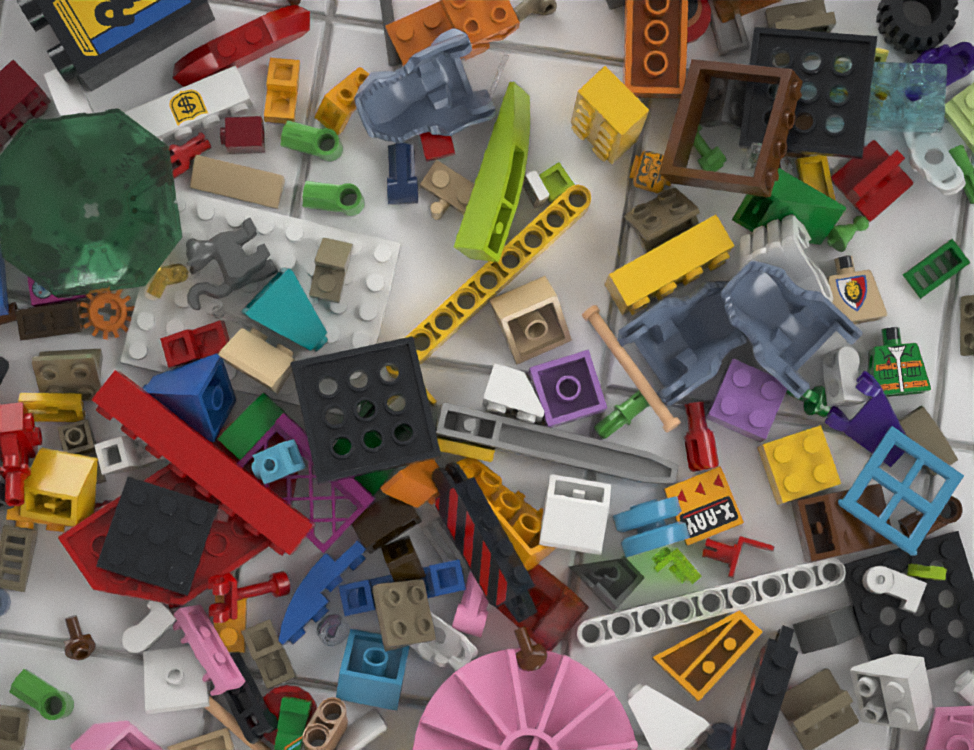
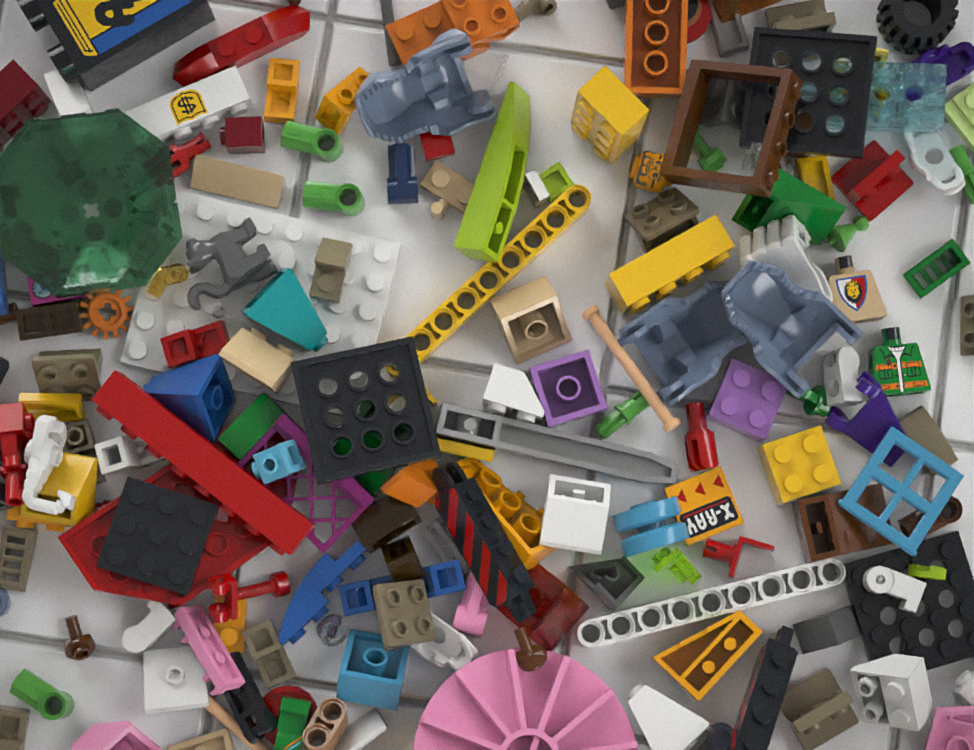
none -> white animal [22,414,76,515]

